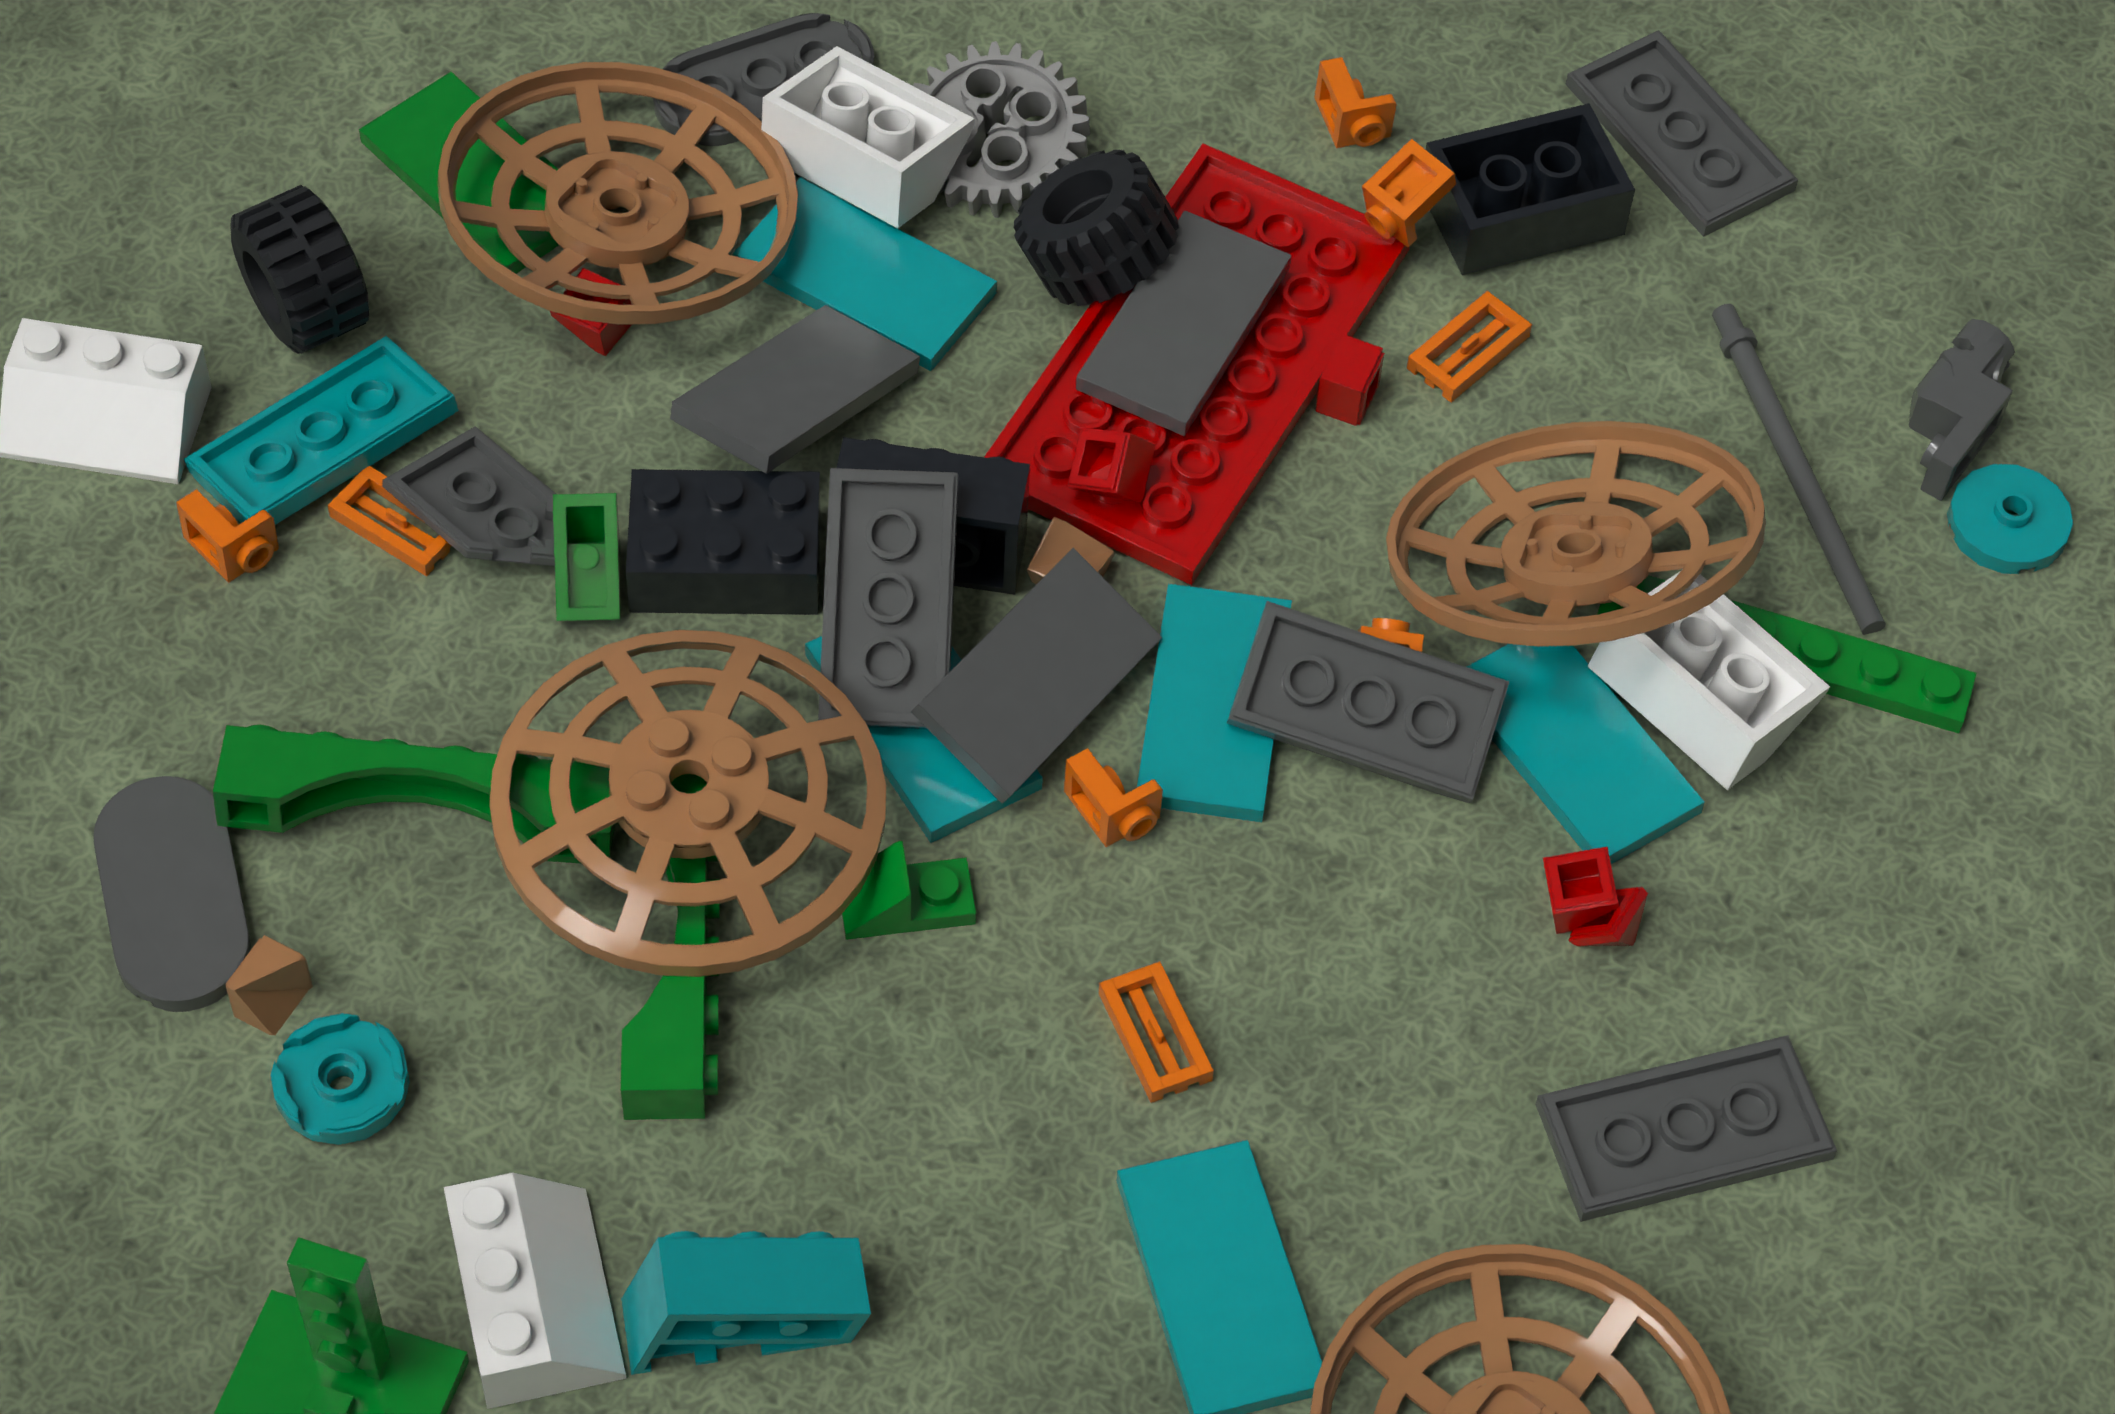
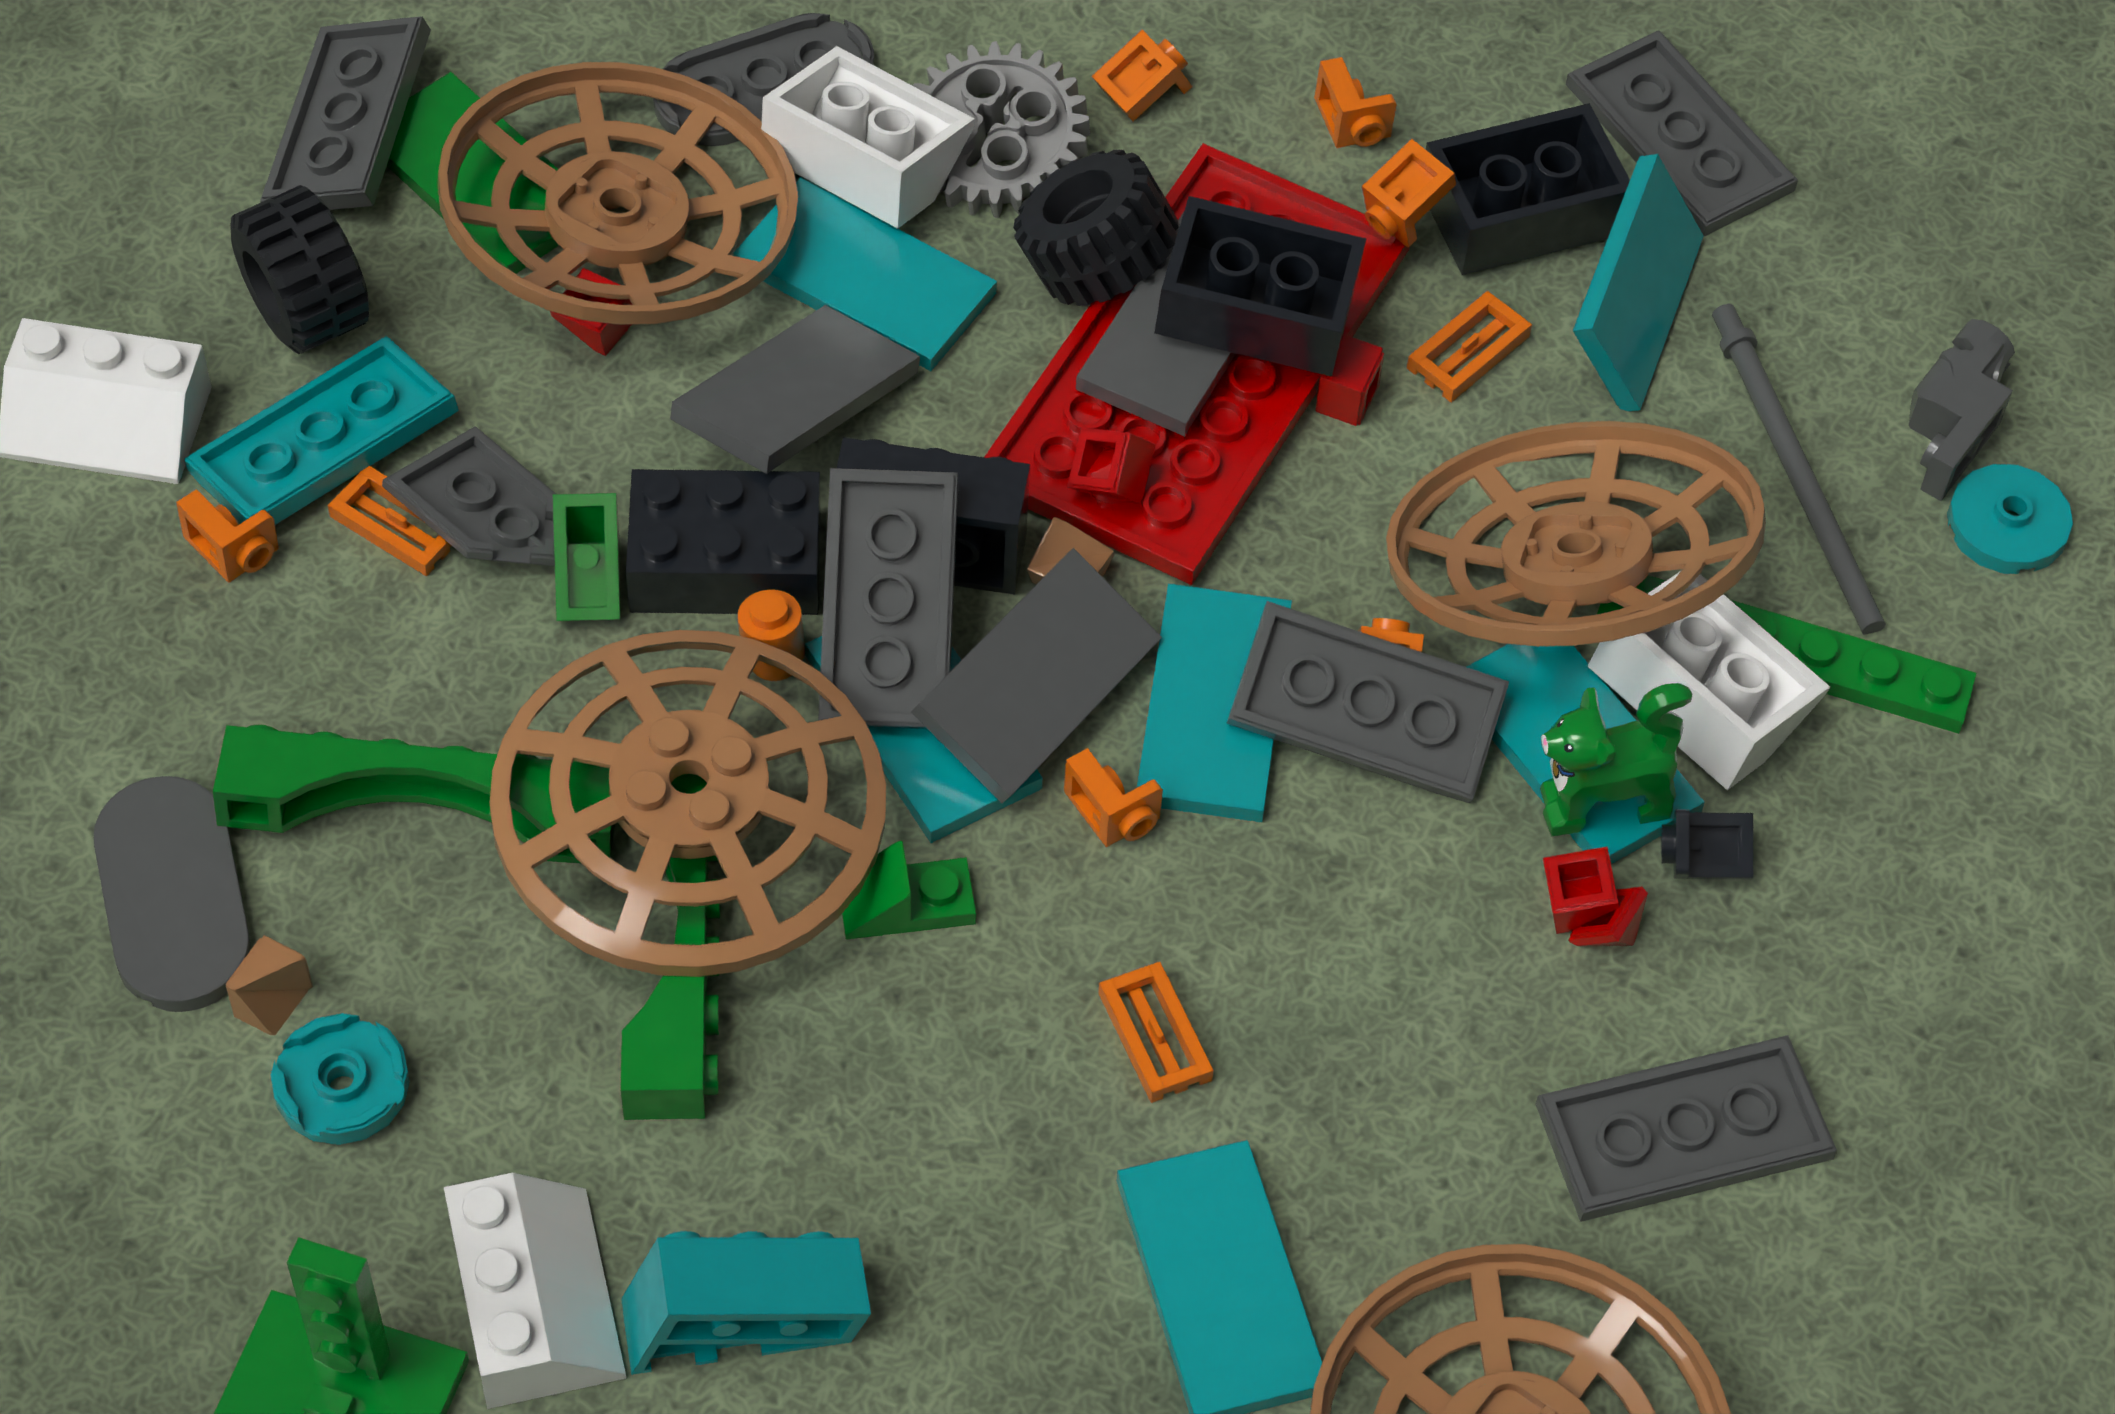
none -> dark grey tile [260,16,431,210]
none -> orange brick [738,590,805,681]
none -> orange bracket [1092,29,1193,122]
none -> black brick [1154,196,1366,377]
none -> green animal [1540,683,1693,837]
none -> teal tile [1573,154,1704,411]
none -> black bracket [1661,809,1753,880]

